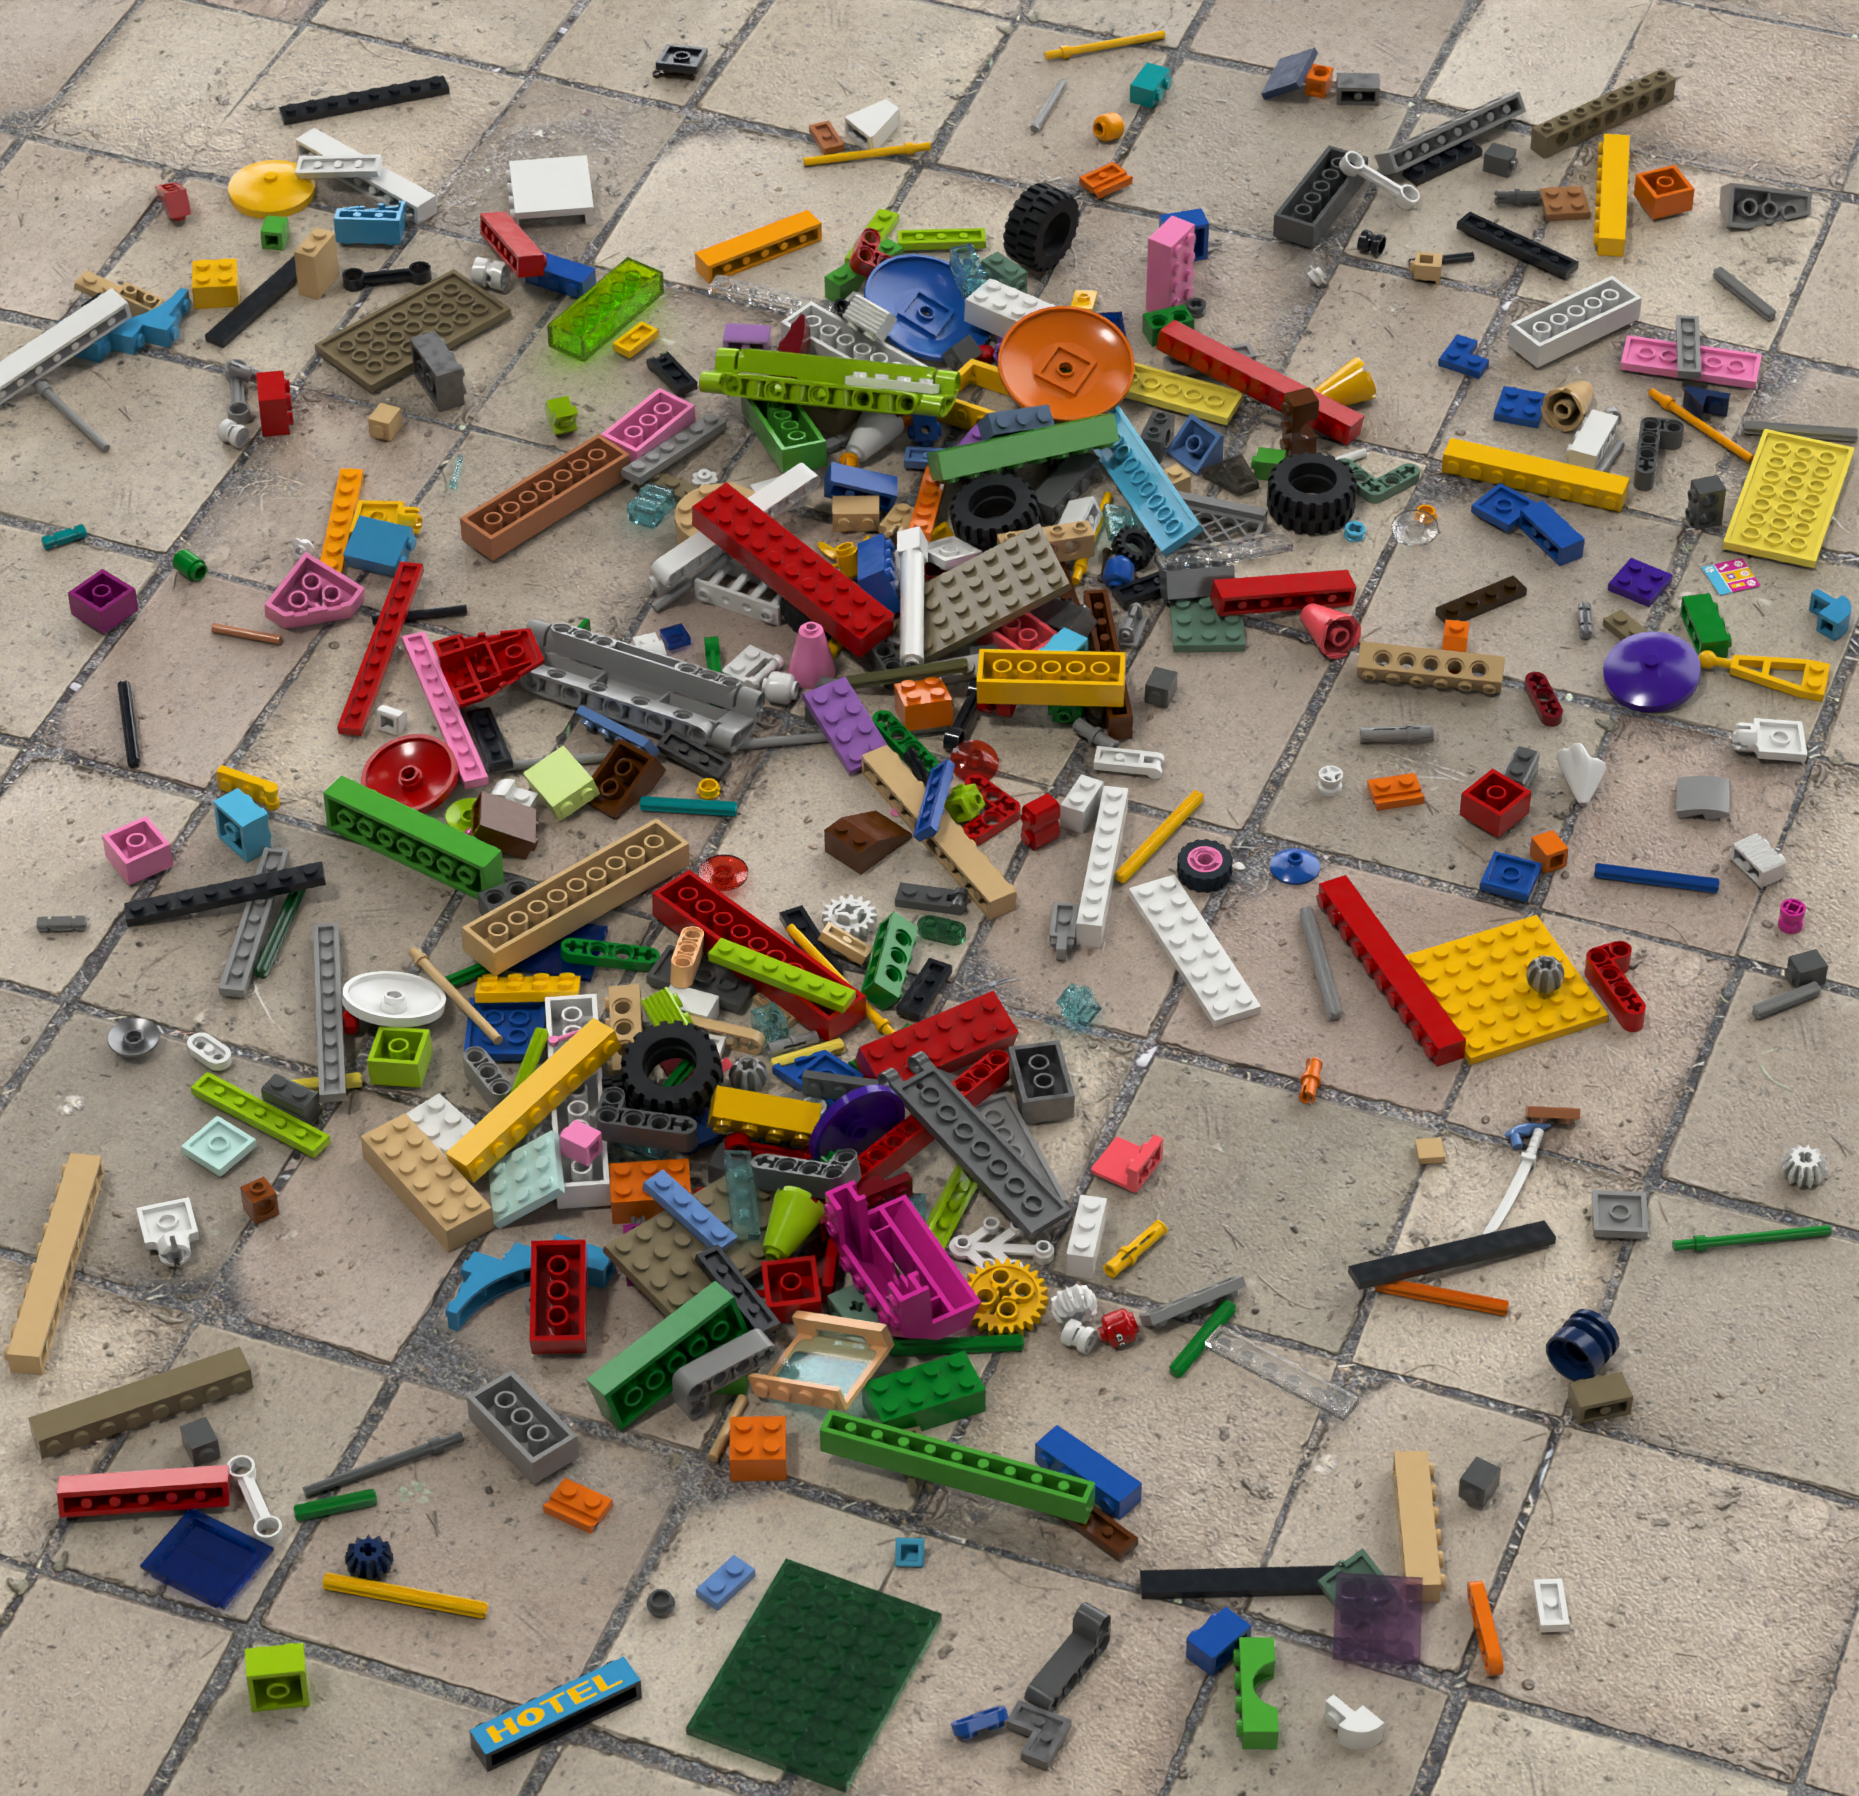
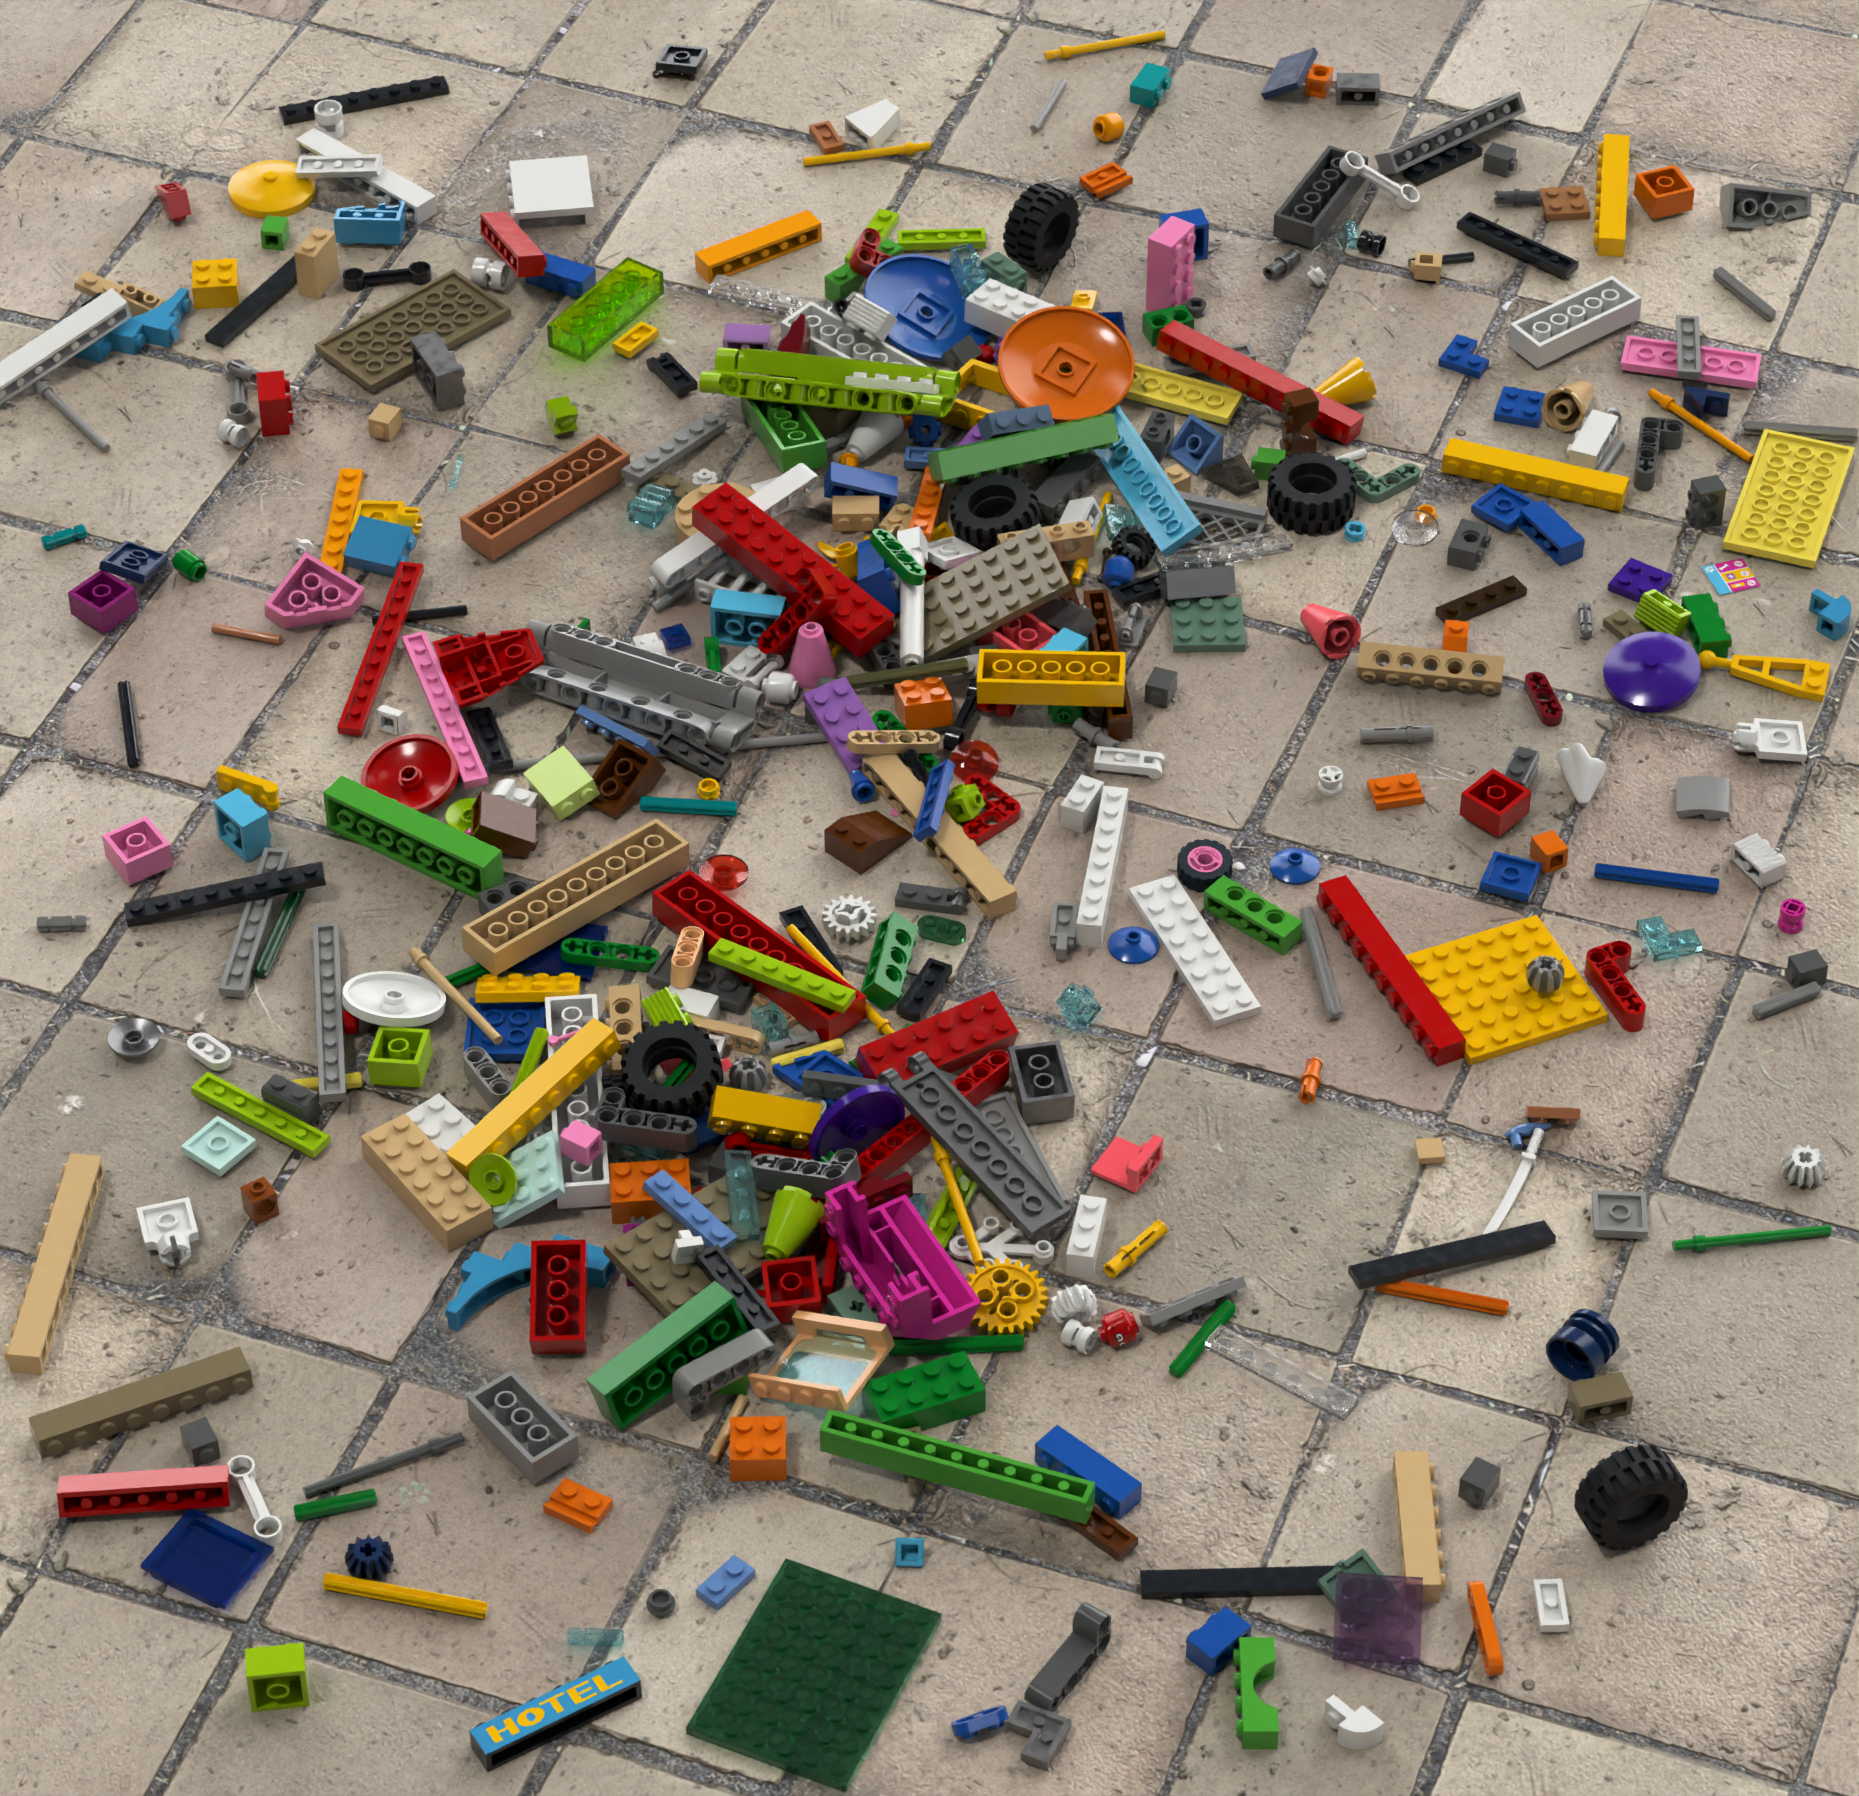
bright pink brick [601,388,696,463] -> none
tan plate [818,921,872,965] -> none
red brick [1020,793,1060,851] -> none
yellow axle [1114,790,1204,884] -> none
red brick [1210,569,1357,616] -> none
dark tan brick [1530,69,1676,159] -> none
none -> dark blue tile [99,540,169,584]
none -> white wheel [314,100,344,140]
none -> lime dish [469,1153,517,1206]
none -> clear light blue axle [567,1627,624,1646]
none -> white tile [671,1230,704,1265]
none -> medium azure brick [710,589,787,649]
none -> red beam [758,567,837,655]
none -> tan beam [846,730,940,754]
none -> blue cone [849,769,875,802]
none -> green beam [869,529,926,586]
none -> yellow bar [930,1136,985,1267]
none -> blue dish [1108,926,1159,964]
none -> bright green brick [1204,875,1303,956]
none -> dark grey pin [1263,249,1301,280]
none -> clear light blue pin [1342,221,1359,249]
none -> dark grey brick [1447,518,1491,571]
none -> black tyre [1574,1444,1688,1551]
none -> lime brick [1633,589,1691,638]
none -> clear light blue plate [1636,916,1703,962]

